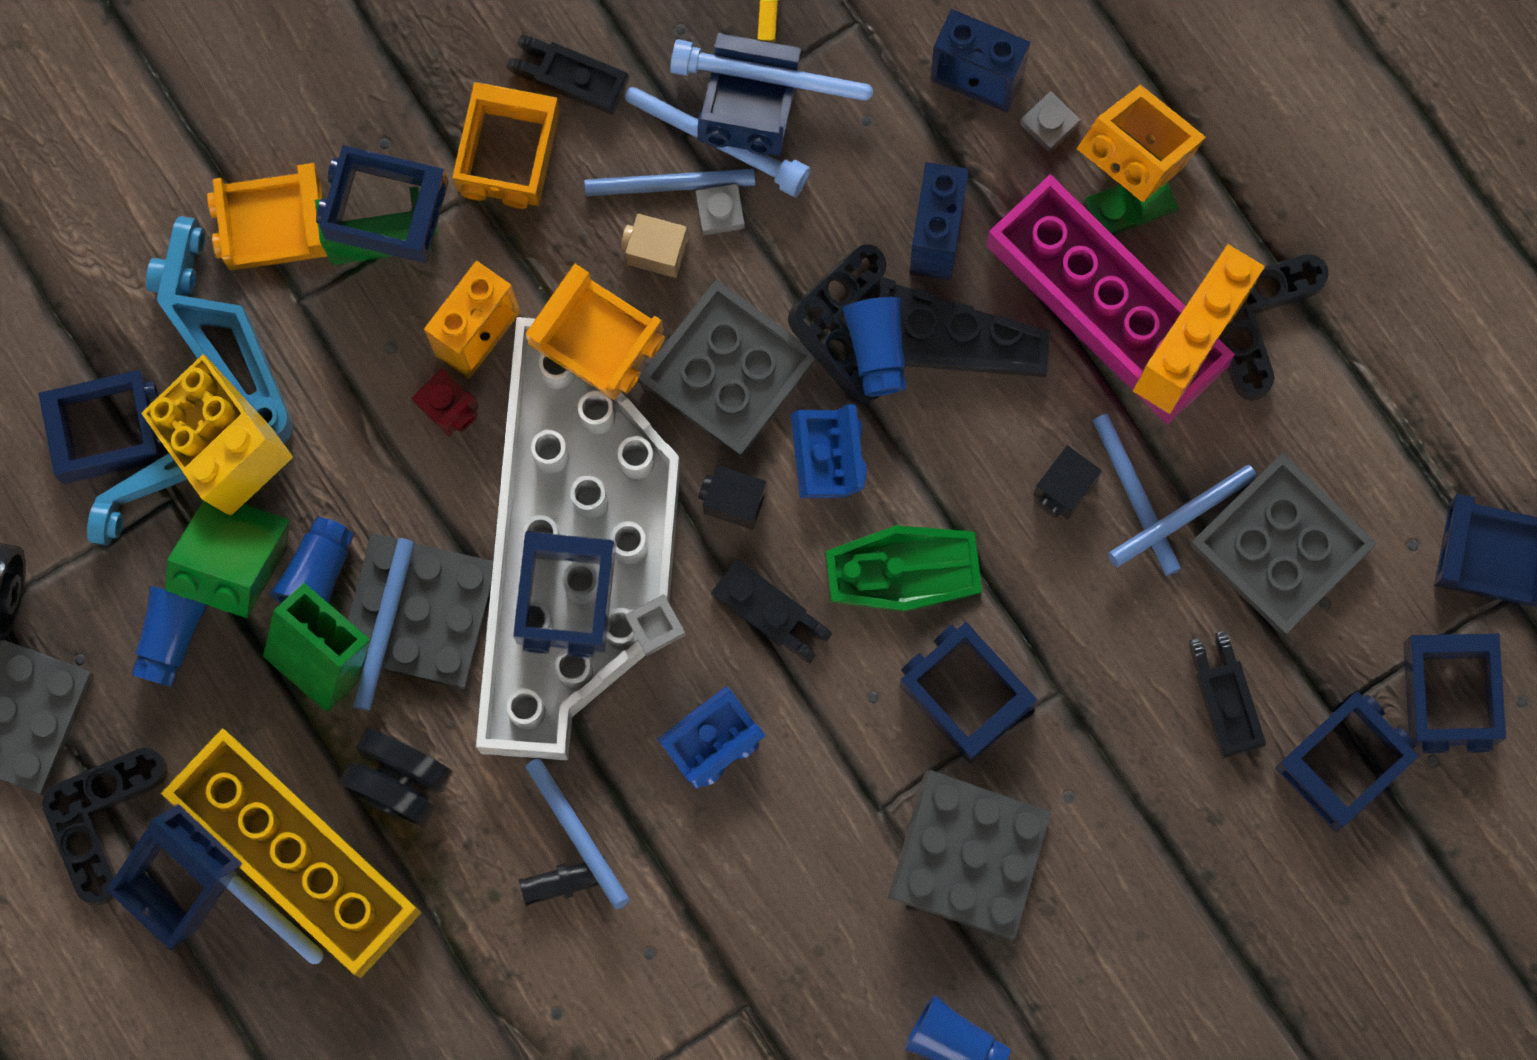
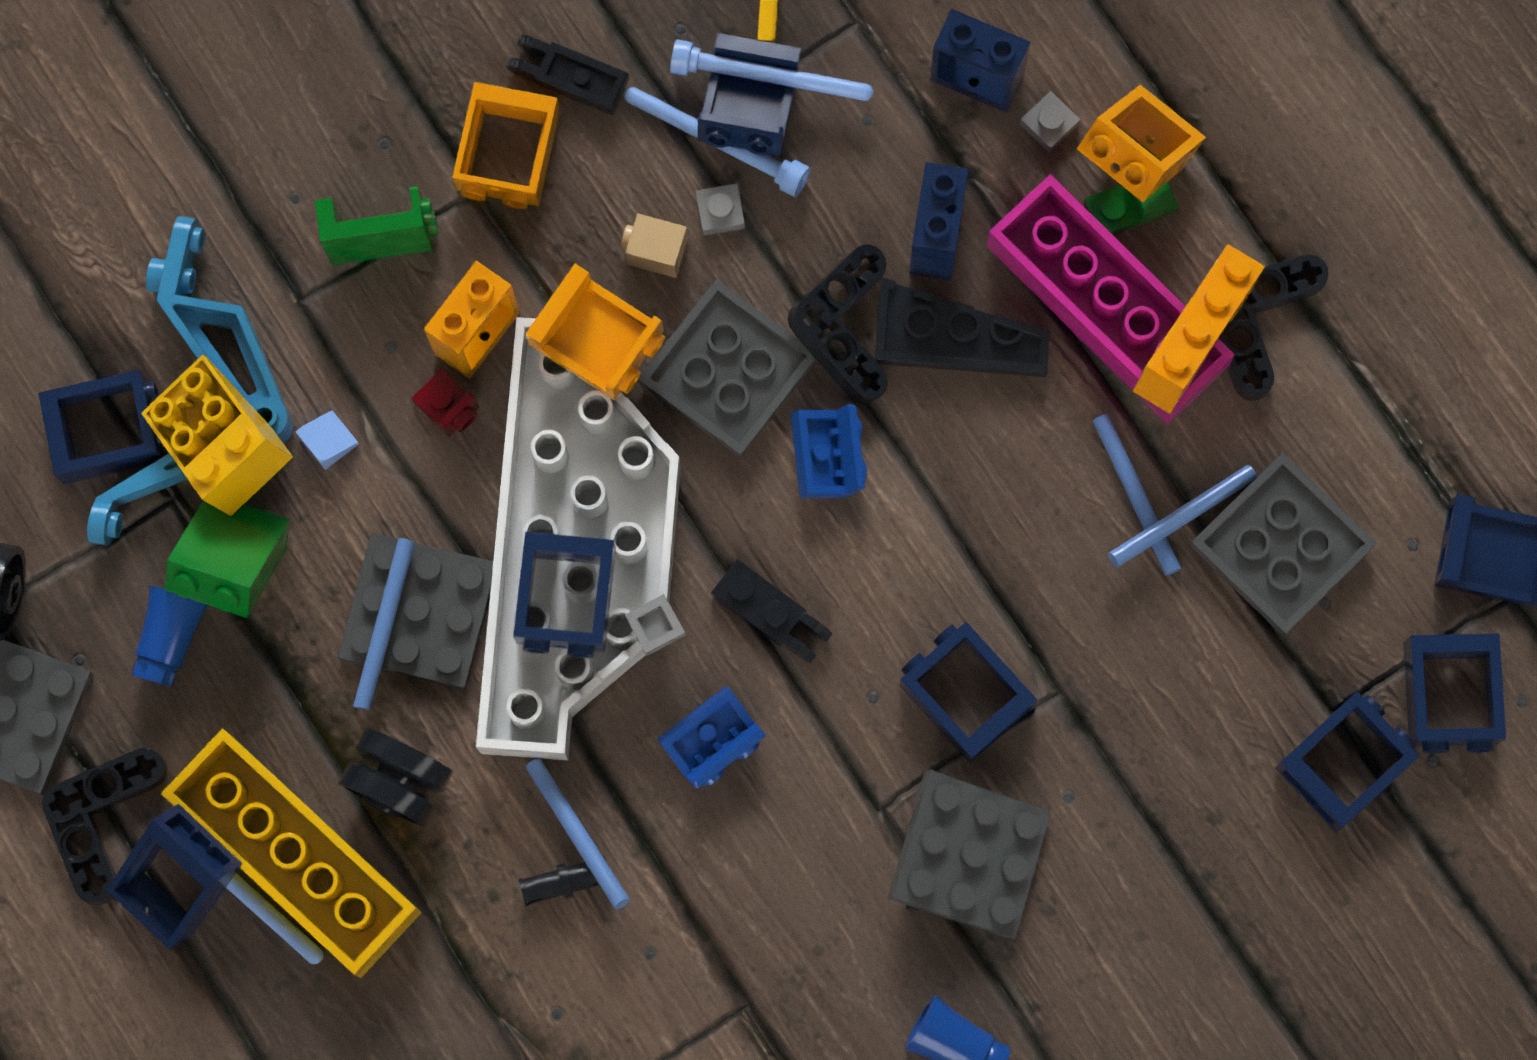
light orange panel [207,163,327,271] -> none
green brick [263,583,370,713] -> none
blue plant [269,517,354,604] -> none
dark blue window [316,145,449,263] -> none
medium blue bar [585,169,755,197] -> none
black brick [698,464,767,530] -> none
green piece [824,525,982,612] -> none
blue plant [842,297,906,397] -> none
black brick [1033,445,1102,520] -> none
black hinge [1189,631,1266,759] -> none
none -> light blue slope [295,410,359,470]

